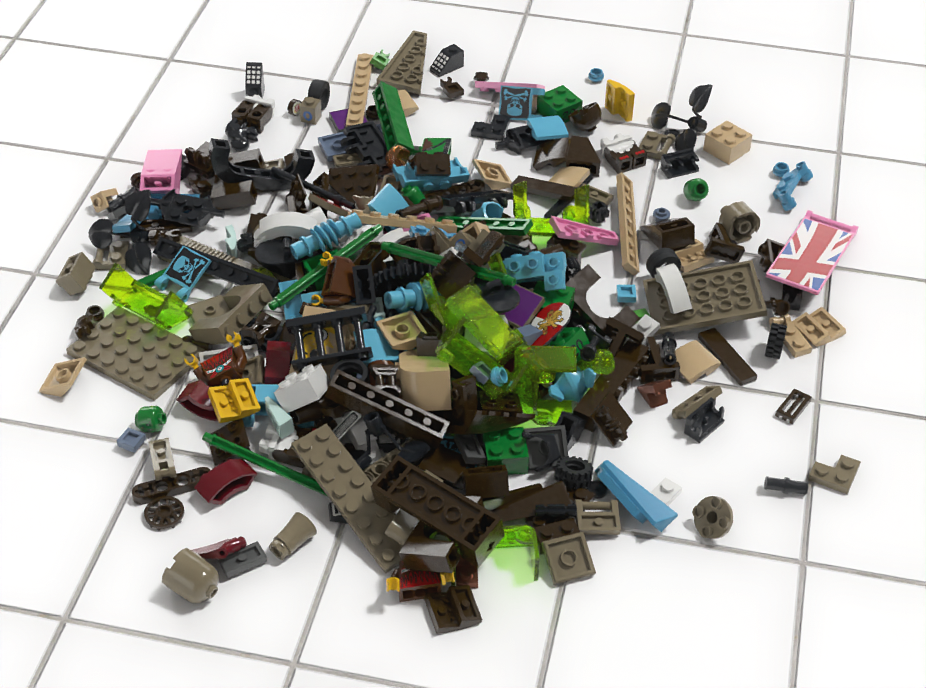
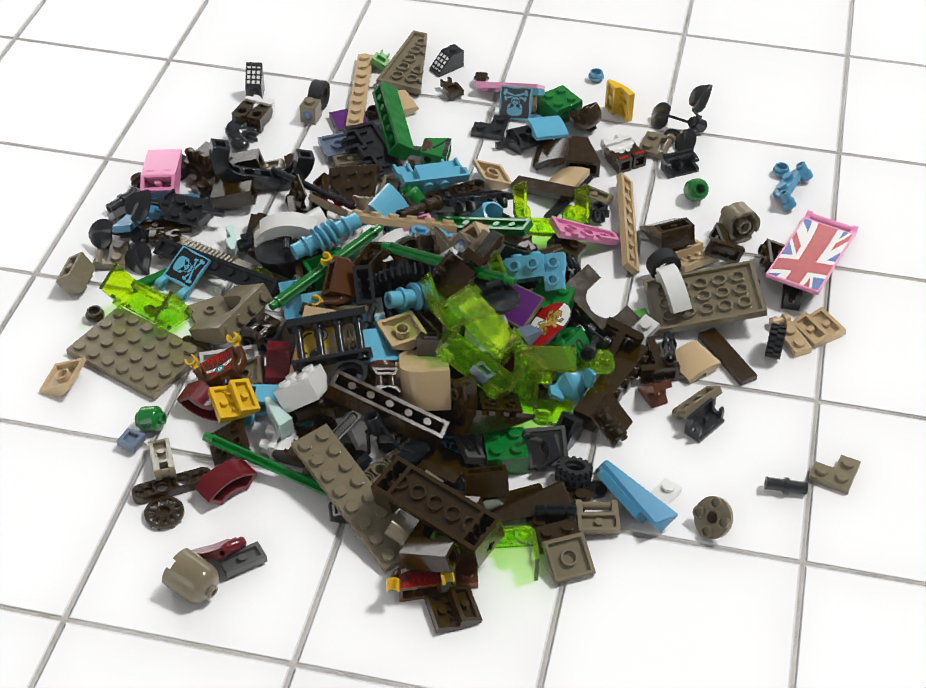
dark brown plate [74,314,97,339] -> none
tan bracket [90,188,118,213] -> none
dark tan plant [269,512,317,560] -> none
tile [287,99,302,116] -> none
clear orange hair [385,145,410,169] -> none
dark brown bracket [409,152,451,176] -> none
medium azure plate [490,367,508,387] -> none
medium azure plate [616,285,637,303] -> none
sand blue plate [653,207,670,222] -> none
tan brick [703,120,753,165] -> none
dark brown piece [764,297,790,316] -> none
dark brown tile [775,388,812,424] -> none

